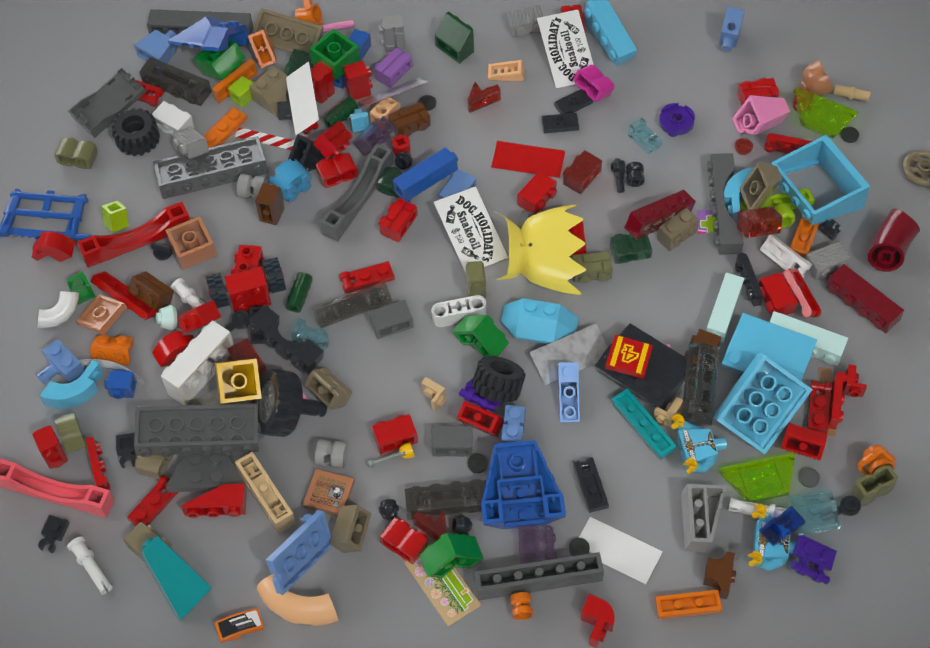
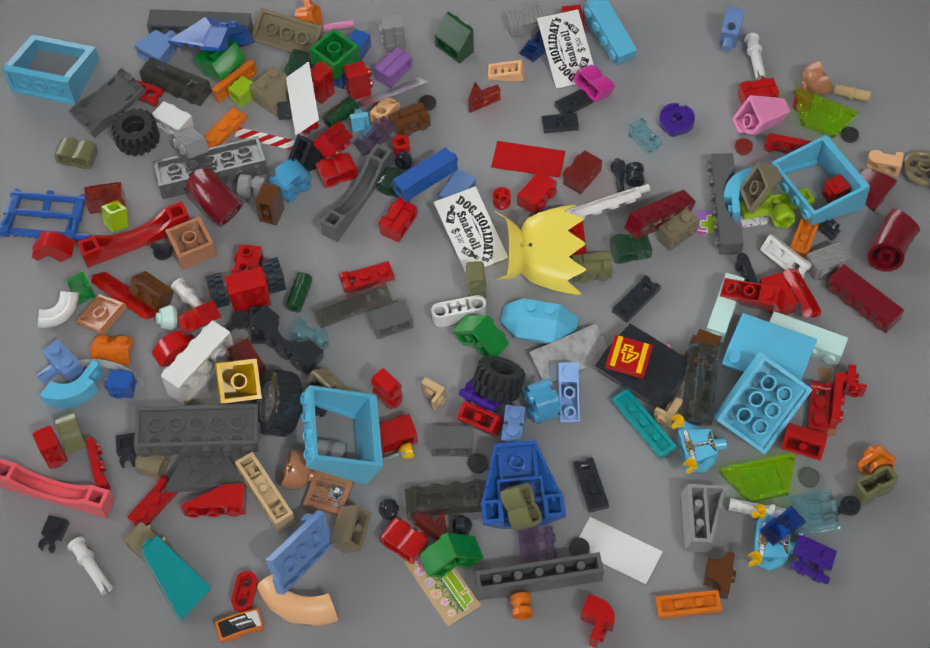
orange slope [248,29,277,68] -> none
clear red brick [737,207,783,238] -> none
none -> medium azure windscreen [3,35,99,105]
none -> clear red brick [84,182,126,214]
none -> dark red brick [186,168,244,227]
none -> red plate [231,571,258,613]
none -> nougat cylinder [279,449,315,490]
none -> medium azure windscreen [300,385,383,484]
none -> red brick [371,368,403,410]
none -> red wheel [493,187,511,210]
none -> olive brick [501,483,542,531]
none -> clear blue slope [519,30,546,62]
none -> dark azure brick [521,379,561,424]
none -> white plate [566,184,650,219]
none -> black plate [612,275,661,323]
none -> red slope [720,278,785,312]
none -> white pin [744,32,767,81]
none -> red brick [821,174,851,203]
none -> dark red brick [860,168,897,212]
none -> light nougat leg [866,150,904,177]

